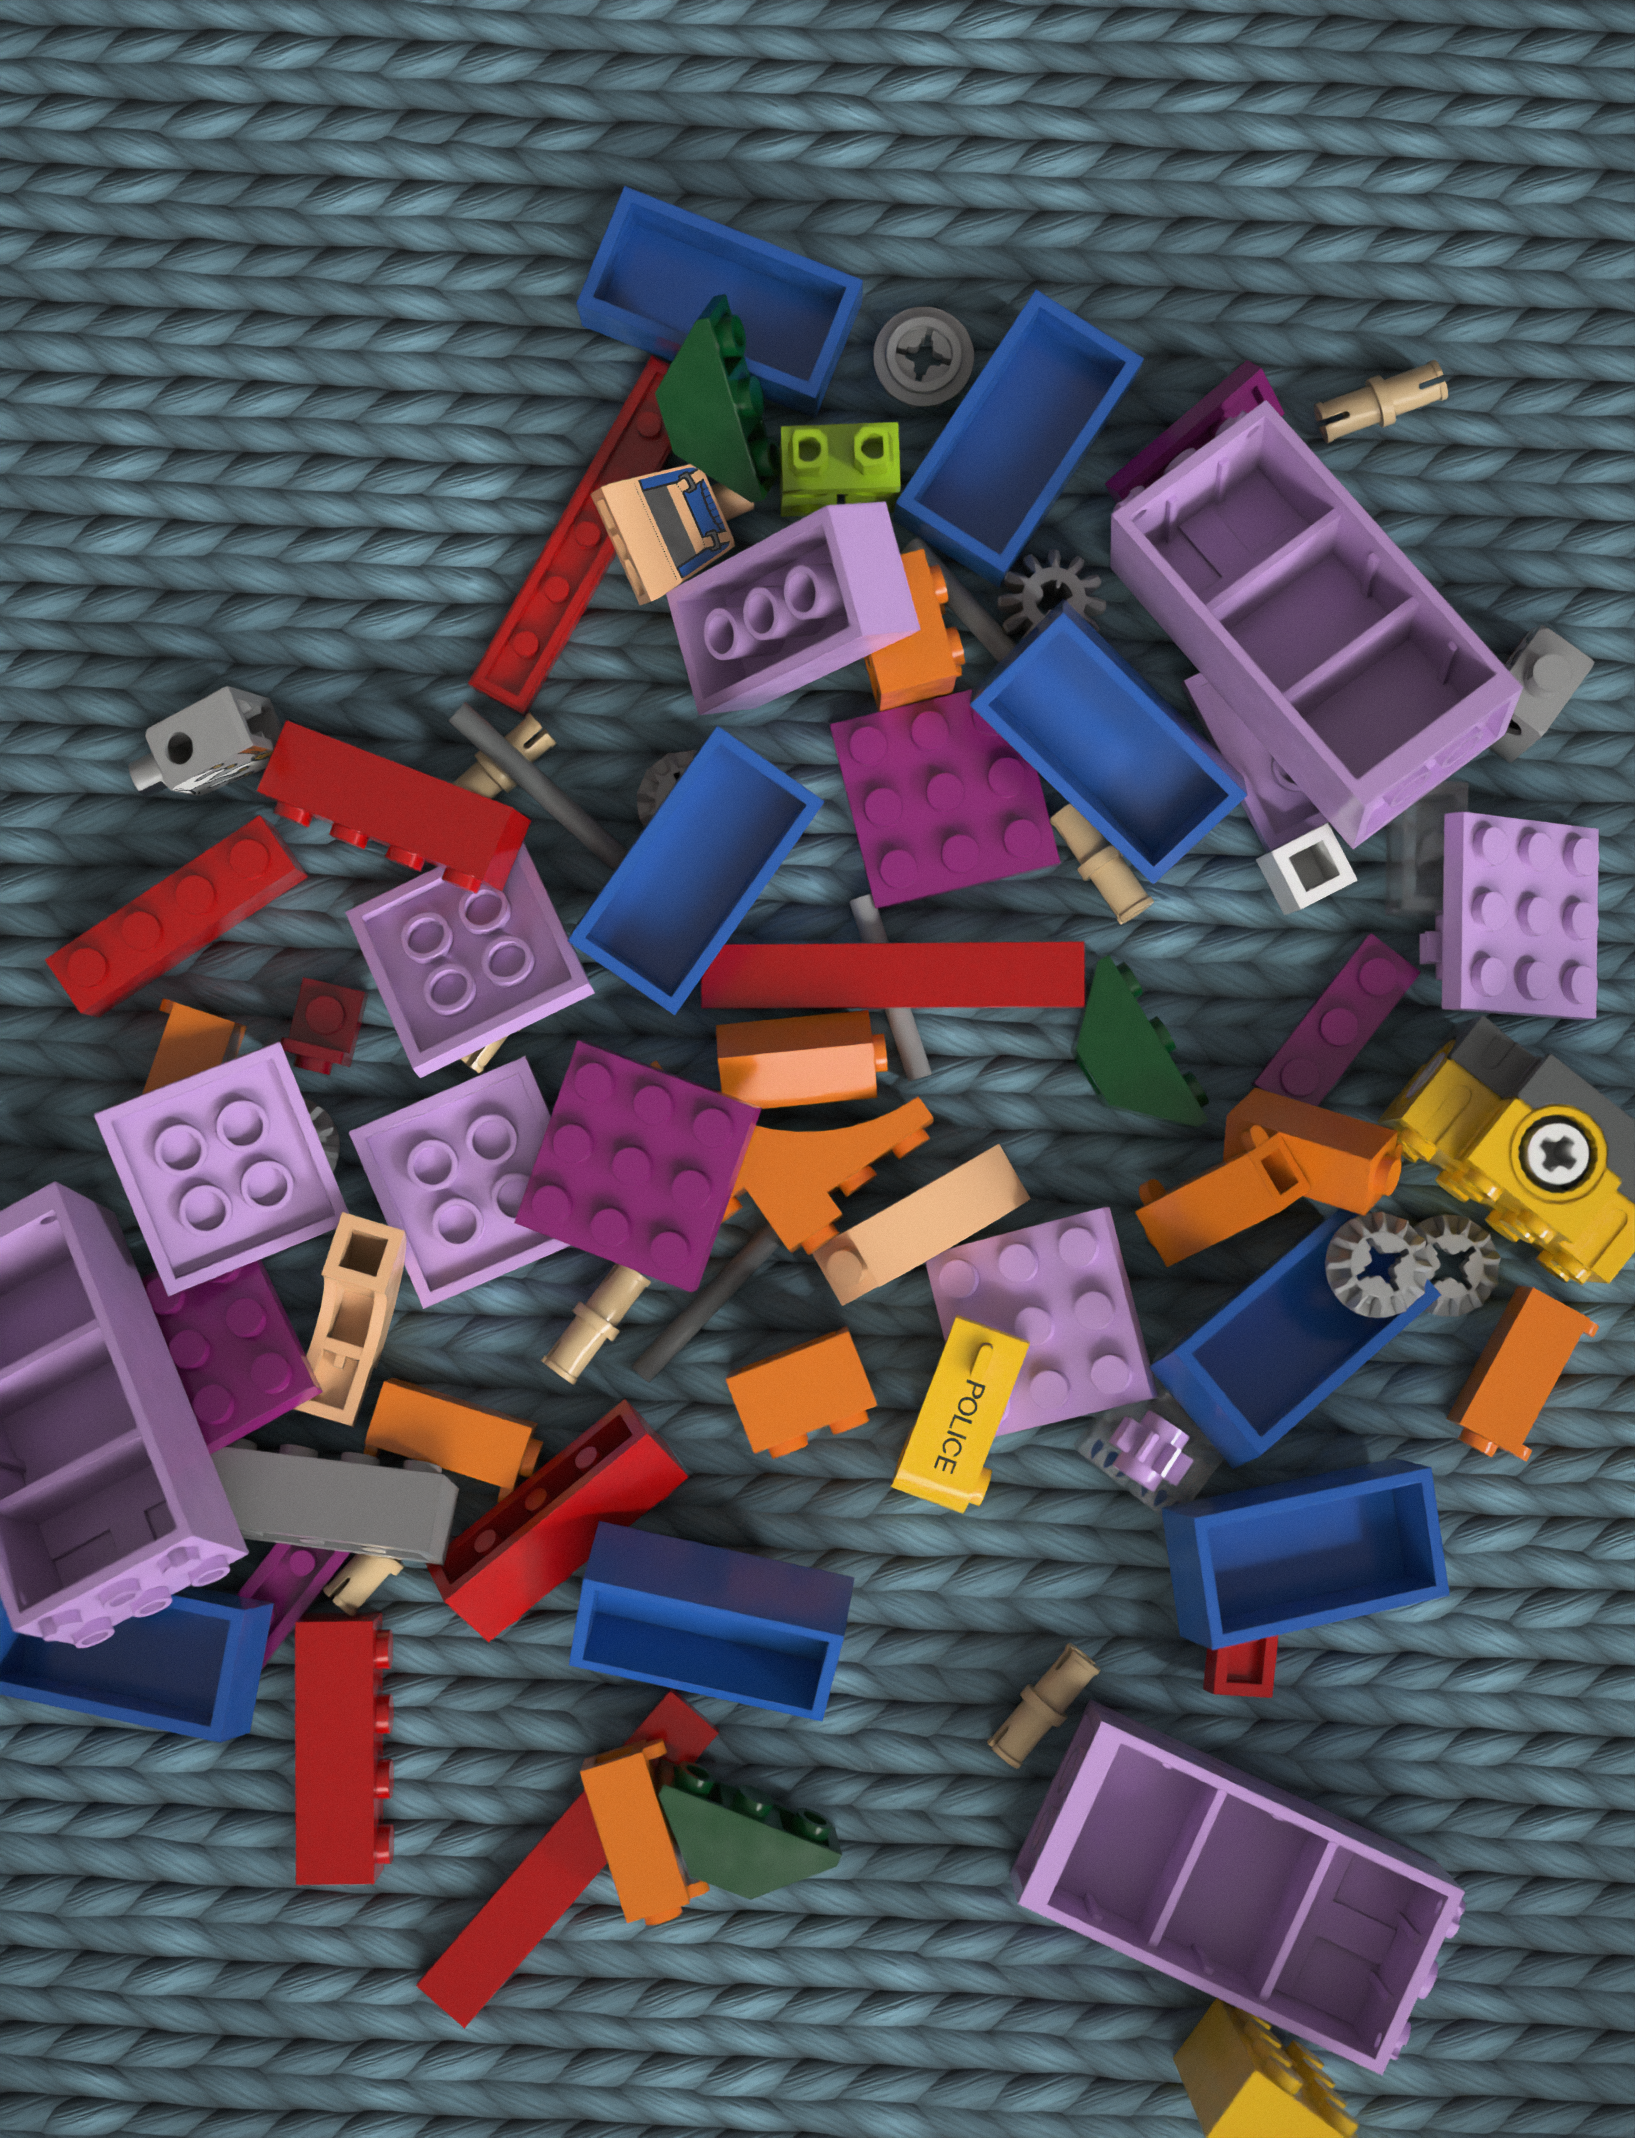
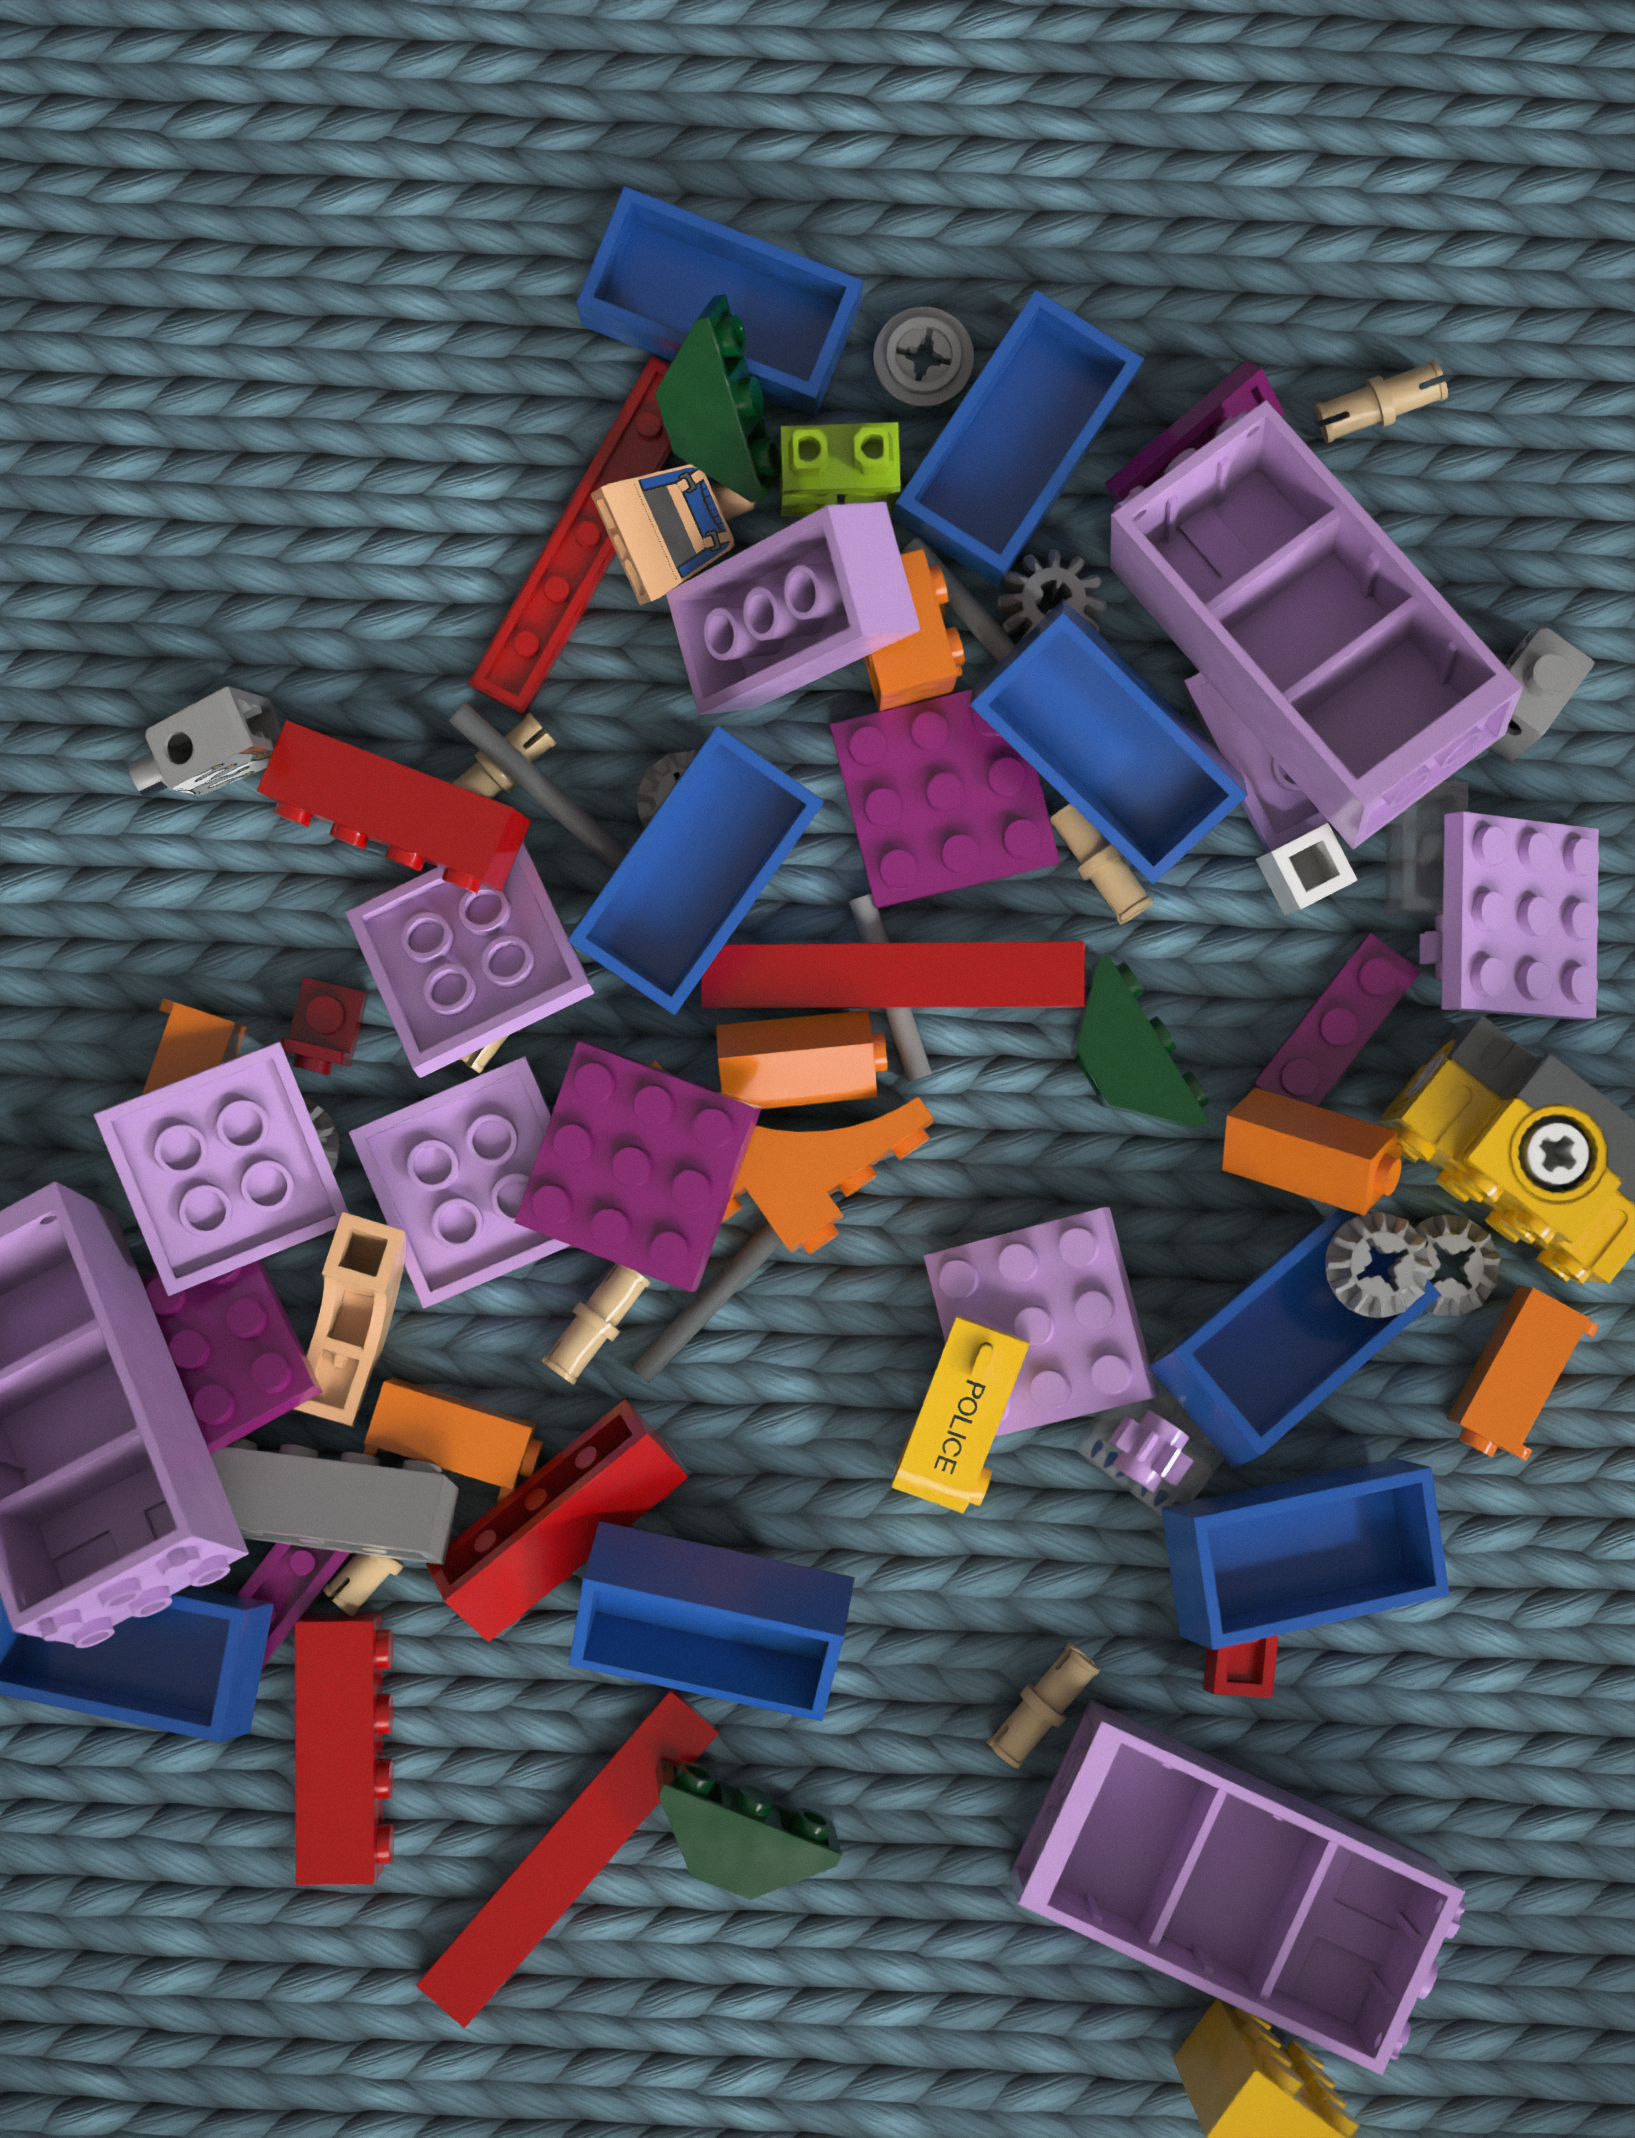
red brick [45,815,309,1018] -> none
orange brick [580,1739,710,1925] -> none
orange brick [725,1326,877,1459] -> none
light nougat arch [812,1144,1031,1306] -> none
orange brick [1135,1125,1312,1267] -> none

